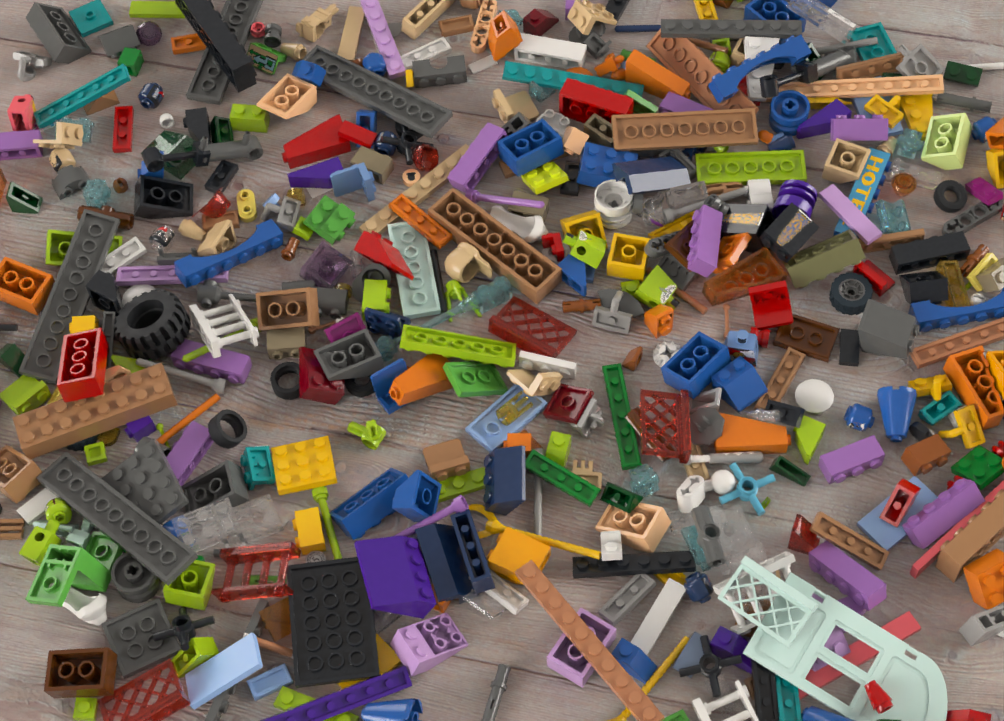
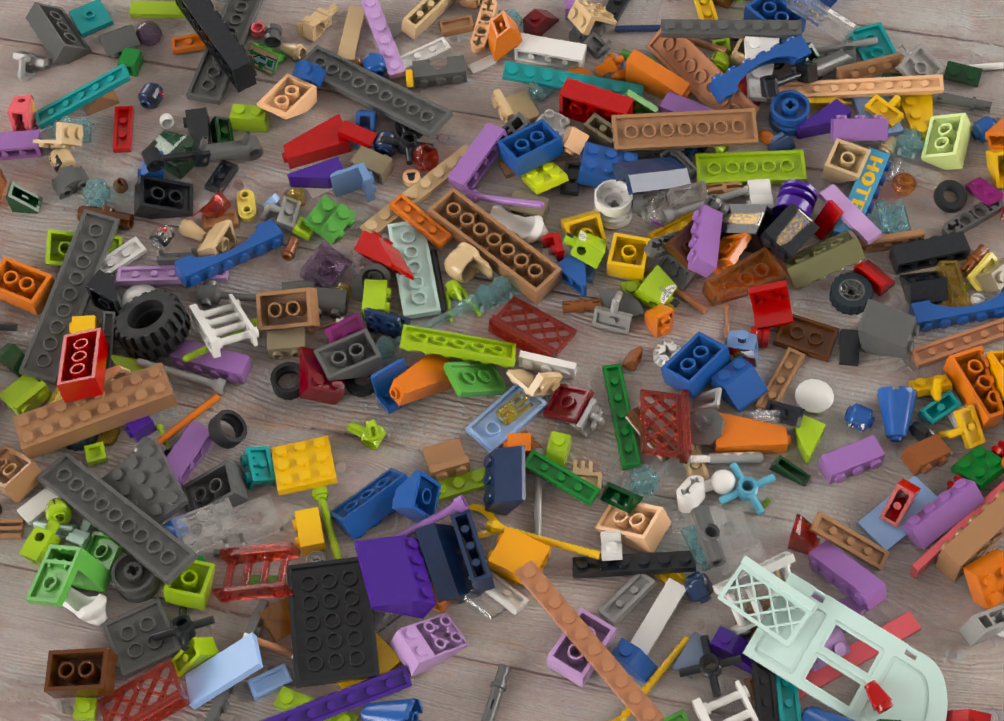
none -> red tile [814,200,844,240]

